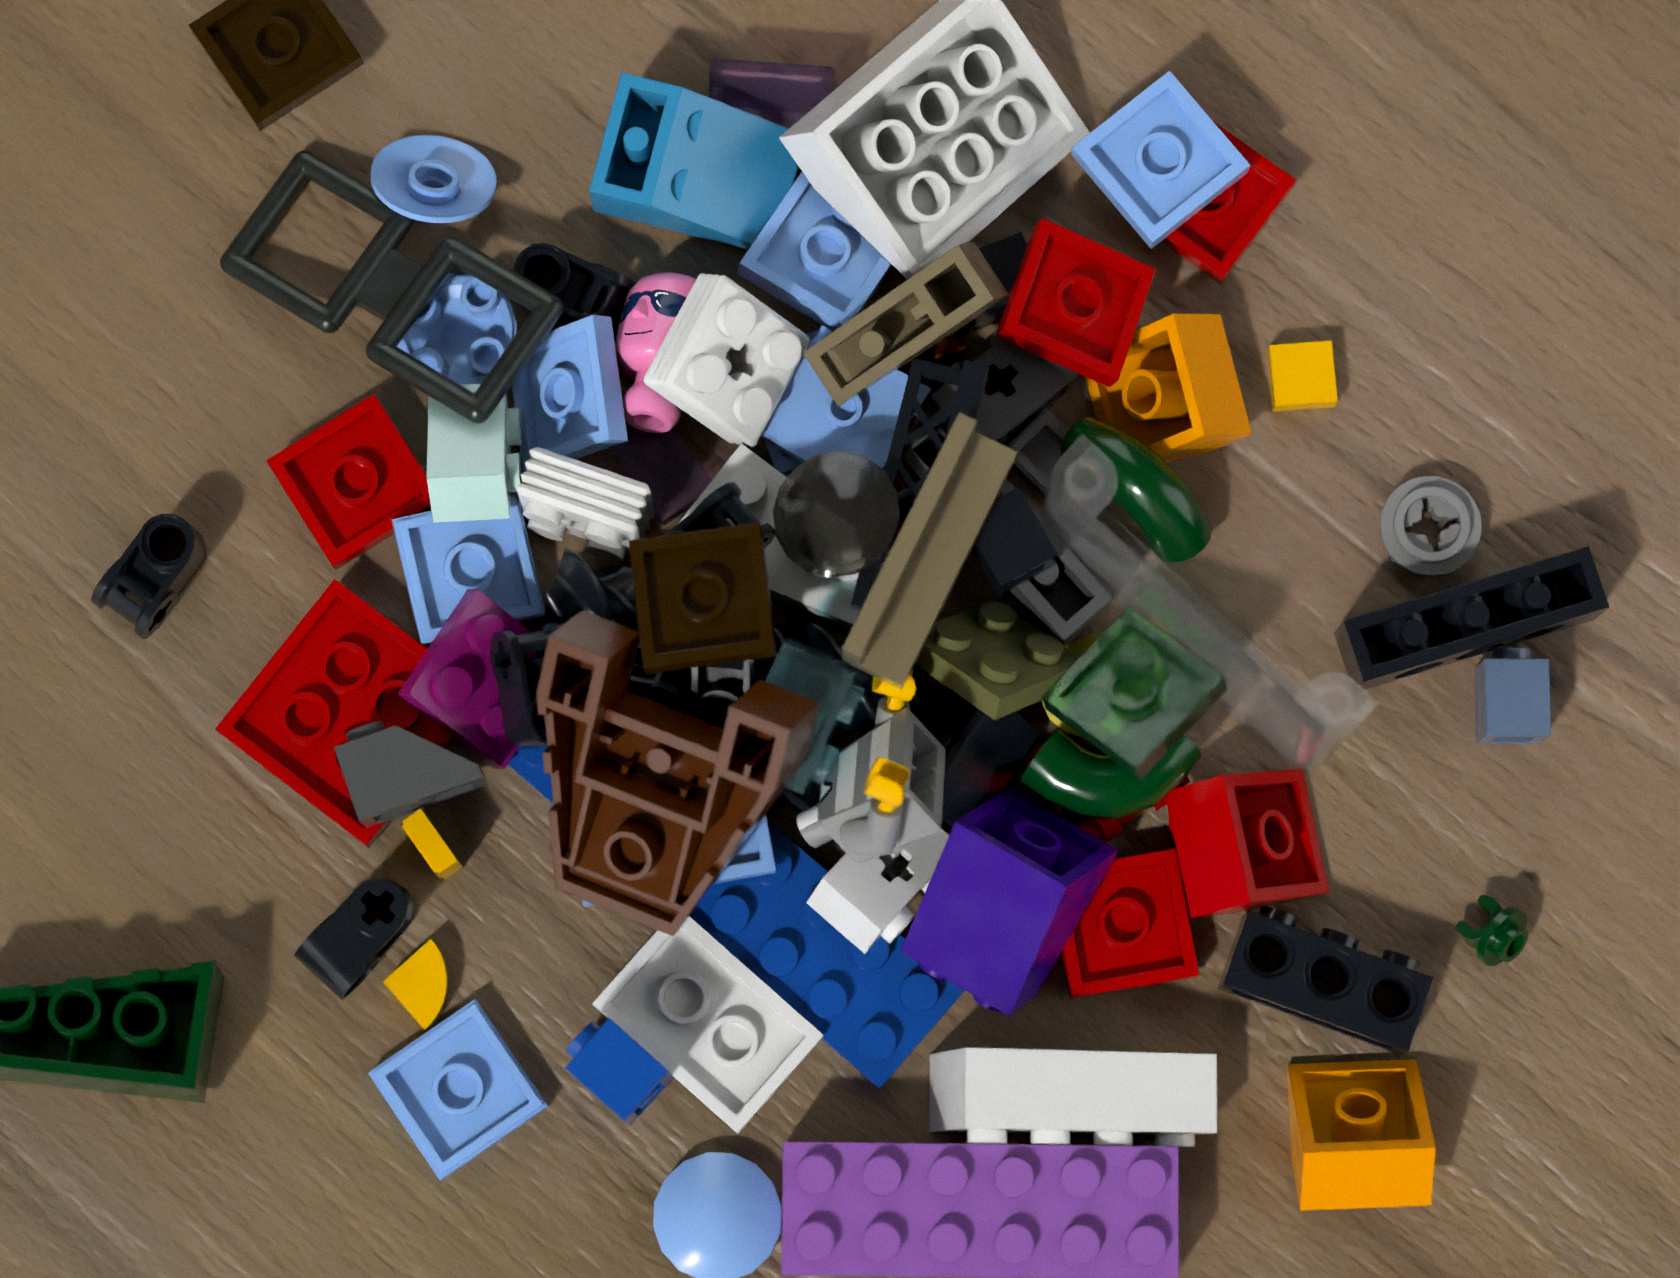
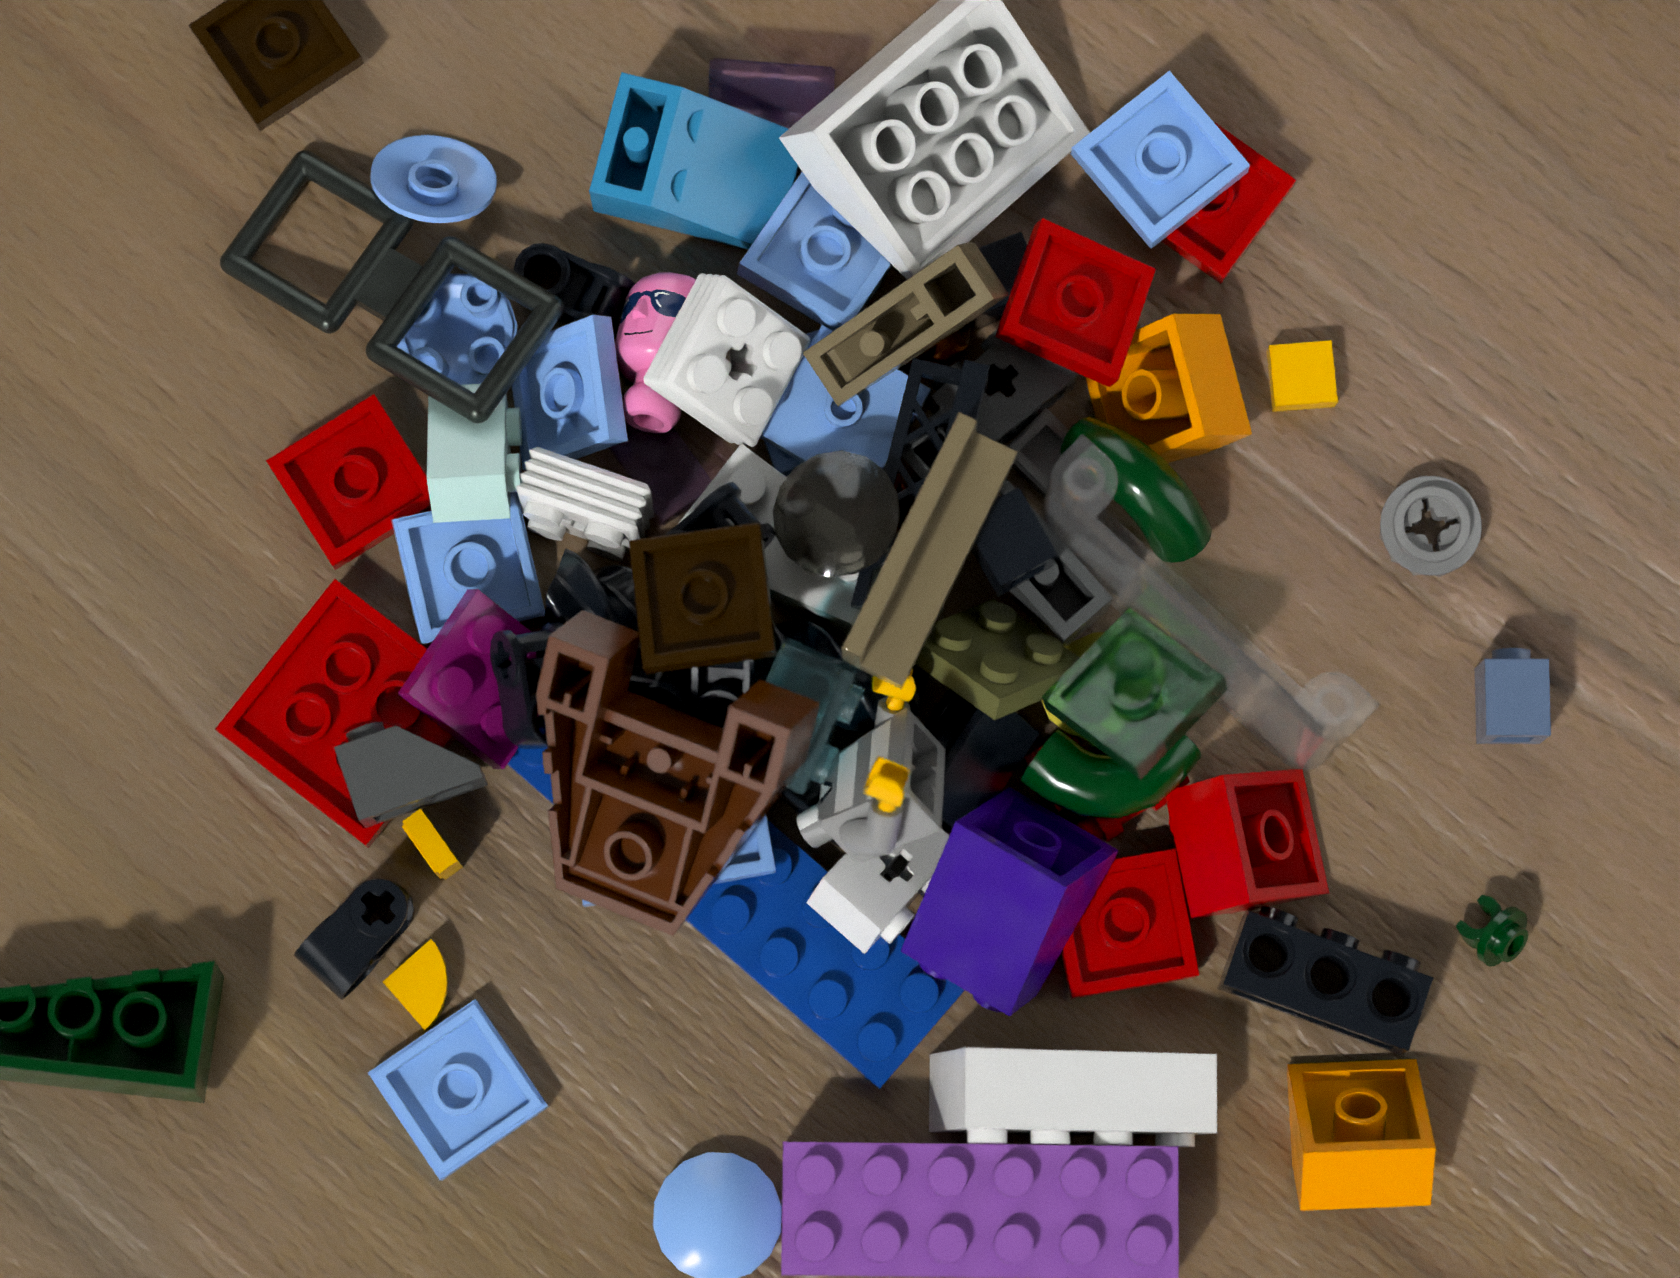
black piece [91,514,206,639] -> none
blue brick [565,1018,673,1126] -> none
white plate [592,916,824,1134] -> none
black brick [1334,546,1609,693] -> none

